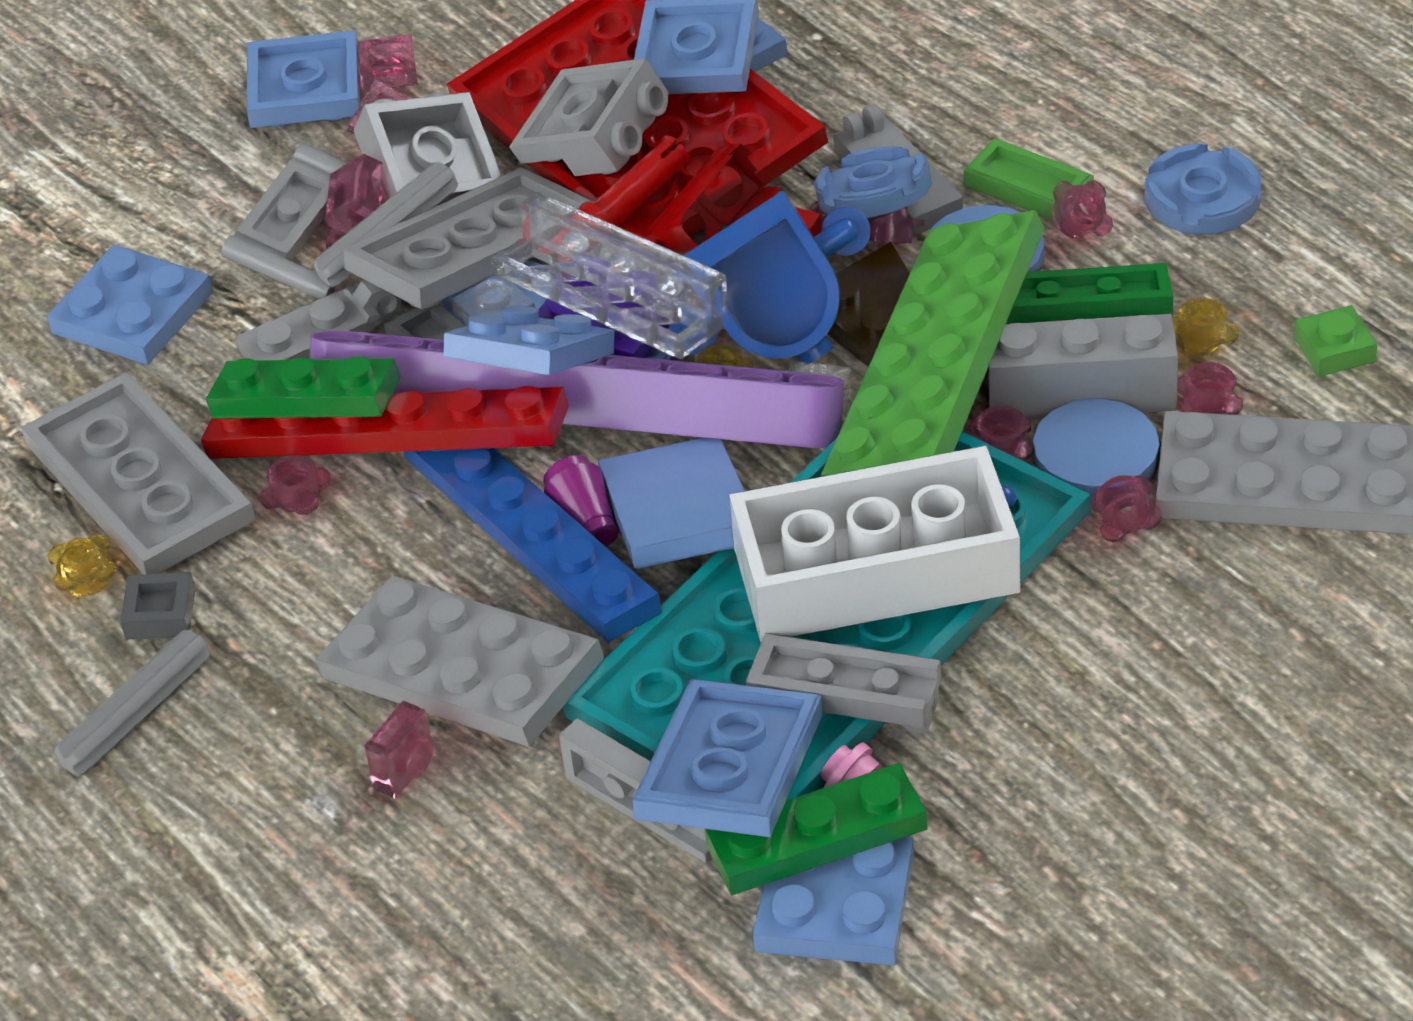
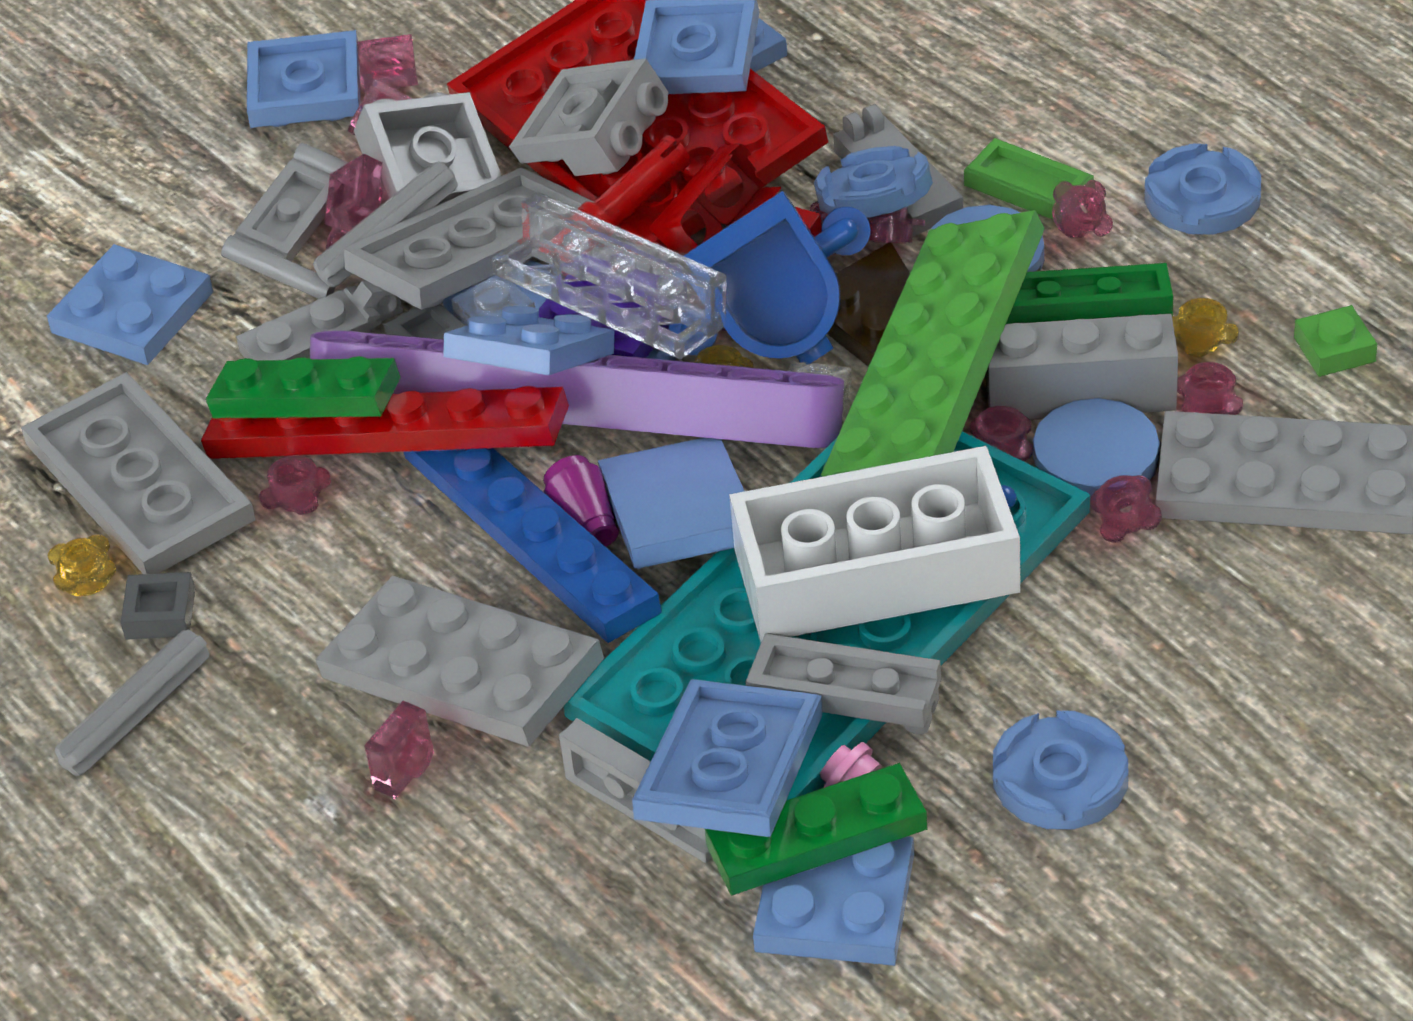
none -> medium blue tile [993,711,1128,829]

